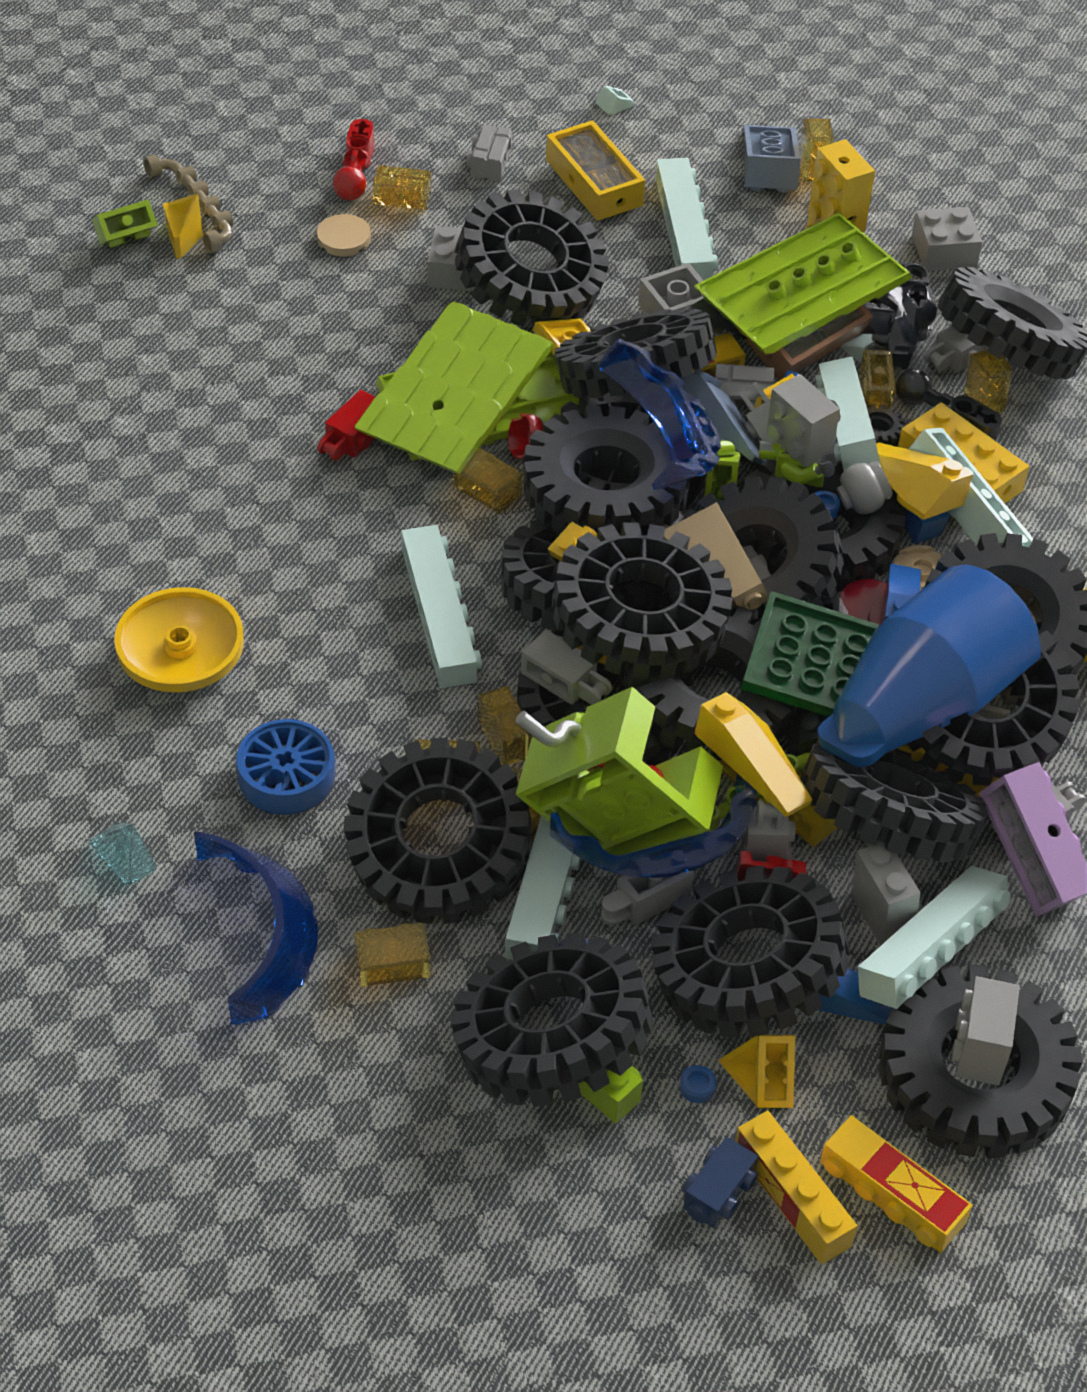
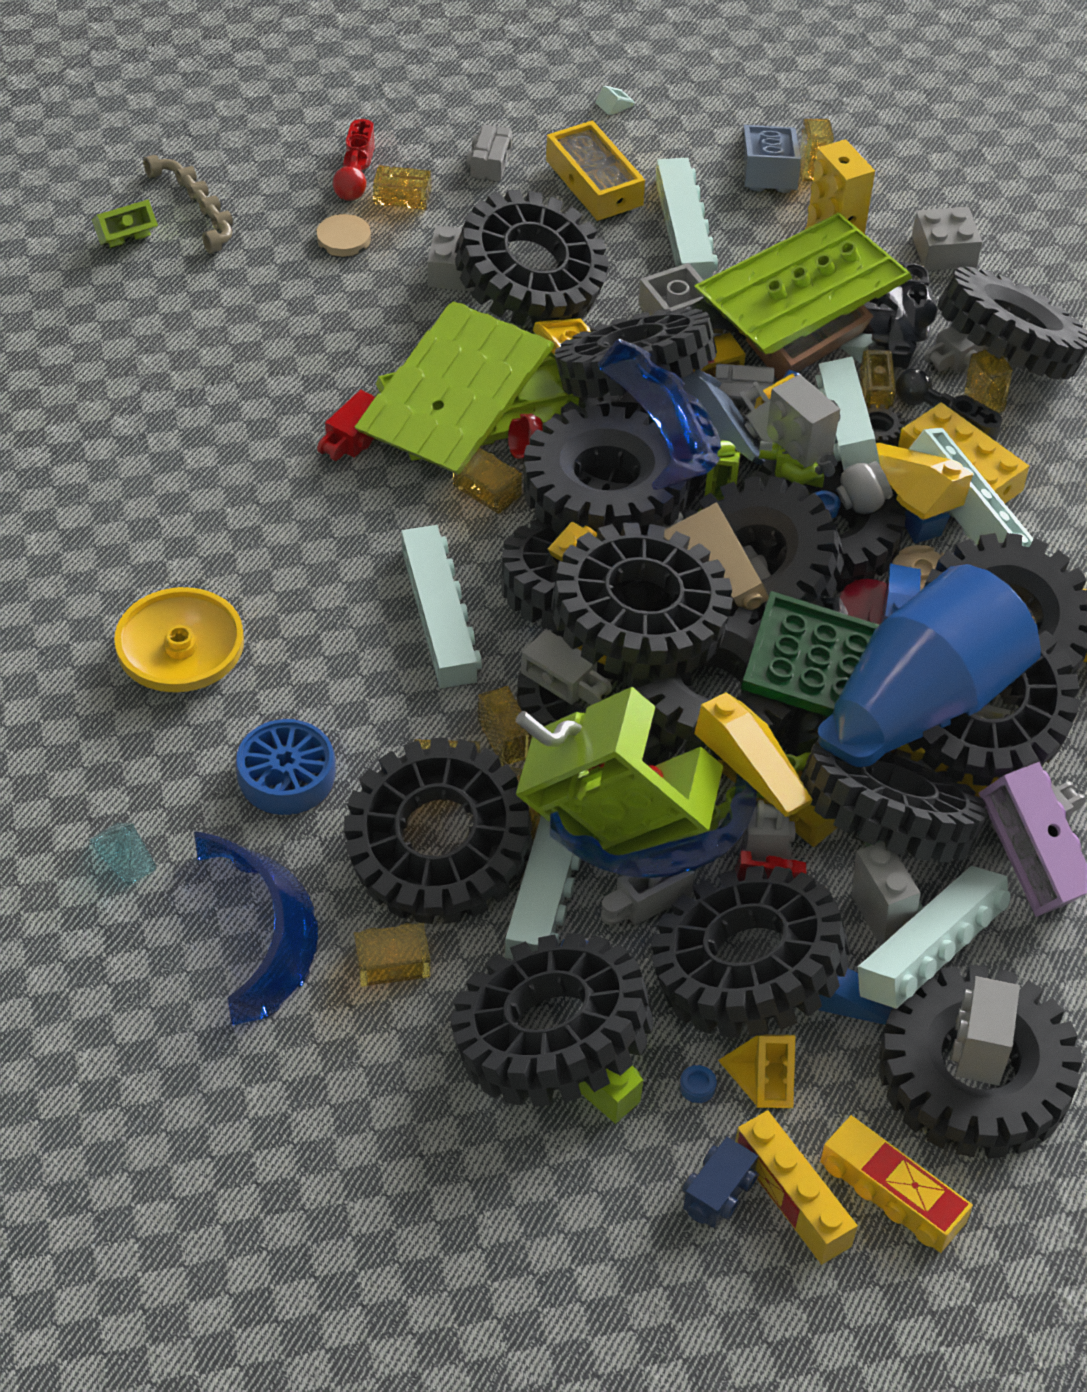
yellow slope [163,193,203,259] -> none

